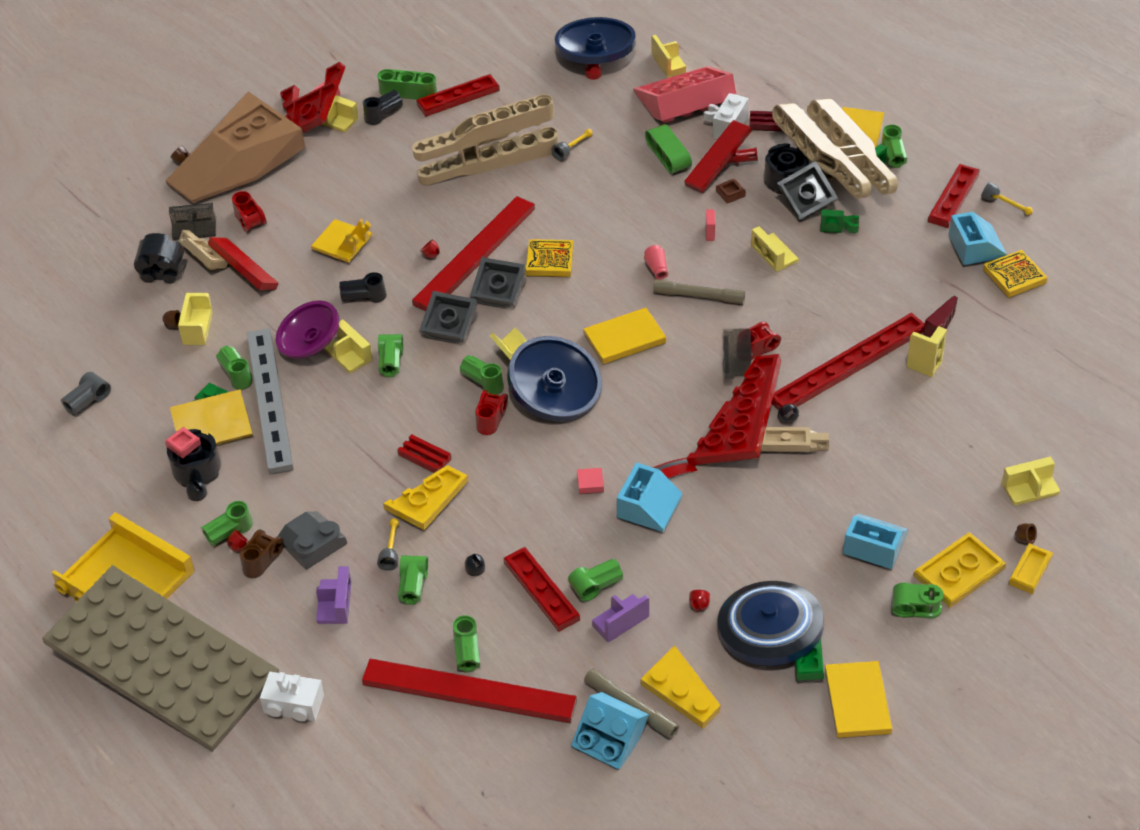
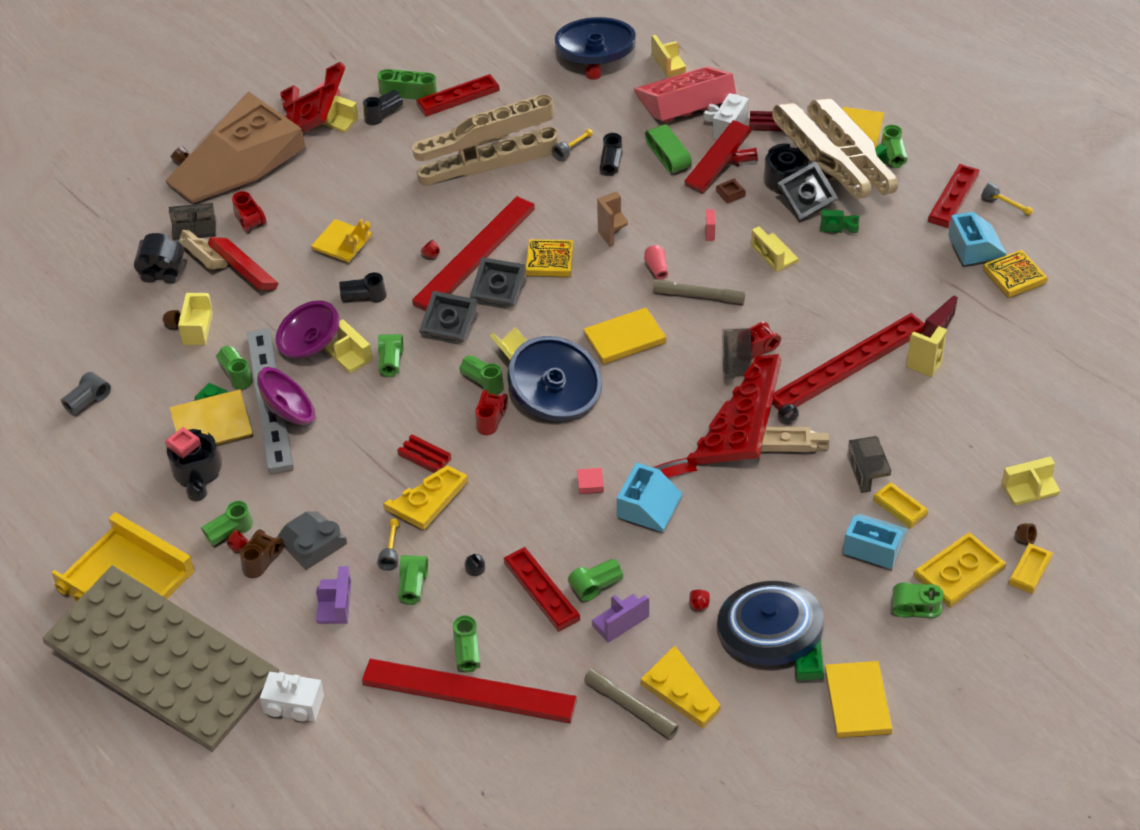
medium azure slope [571,692,649,769] -> none
none -> magenta dish [257,367,315,425]
none -> medium nougat panel [597,191,628,246]
none -> black piece [600,132,623,176]
none -> clear smoke panel [847,436,891,493]
none -> yellow tile [873,482,928,529]

